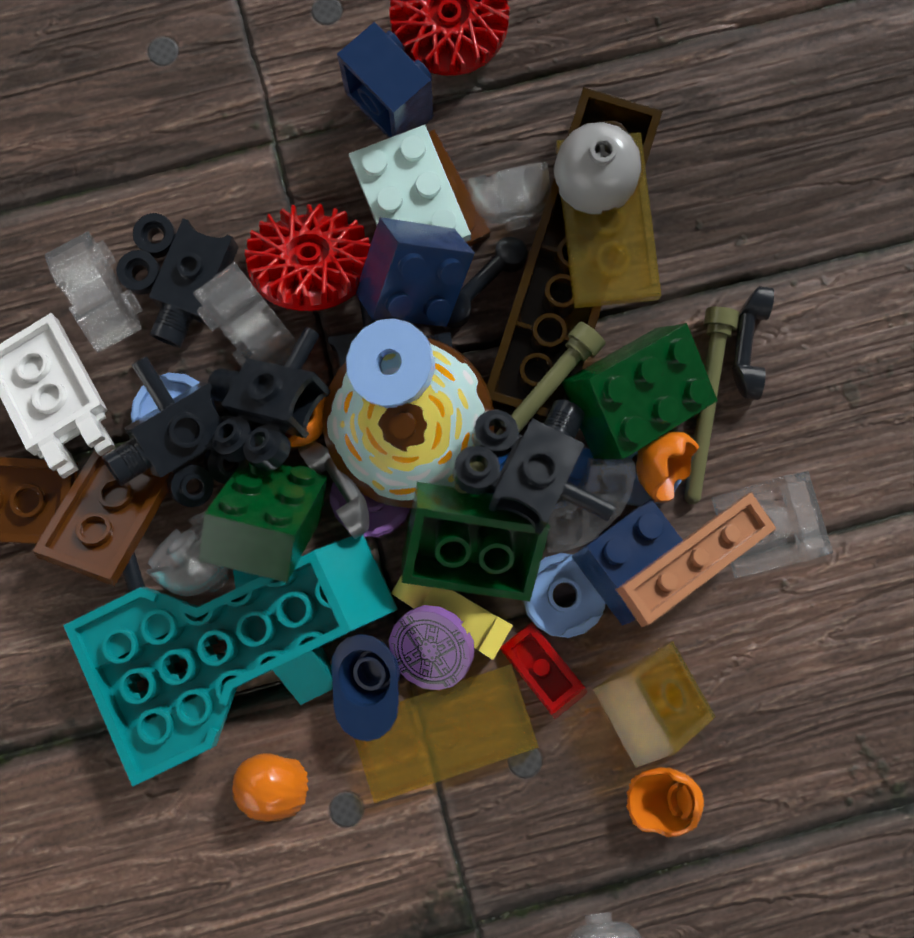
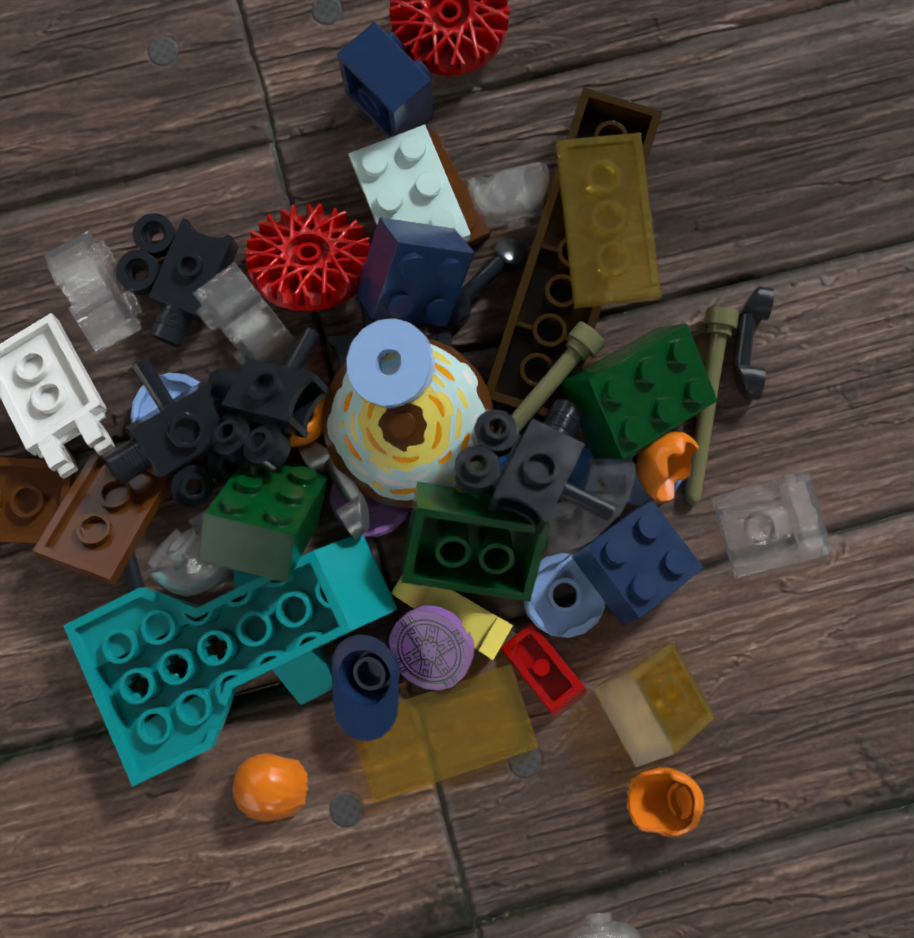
light grey cylinder [554,122,641,214] -> none
nougat plate [616,492,777,627] -> none

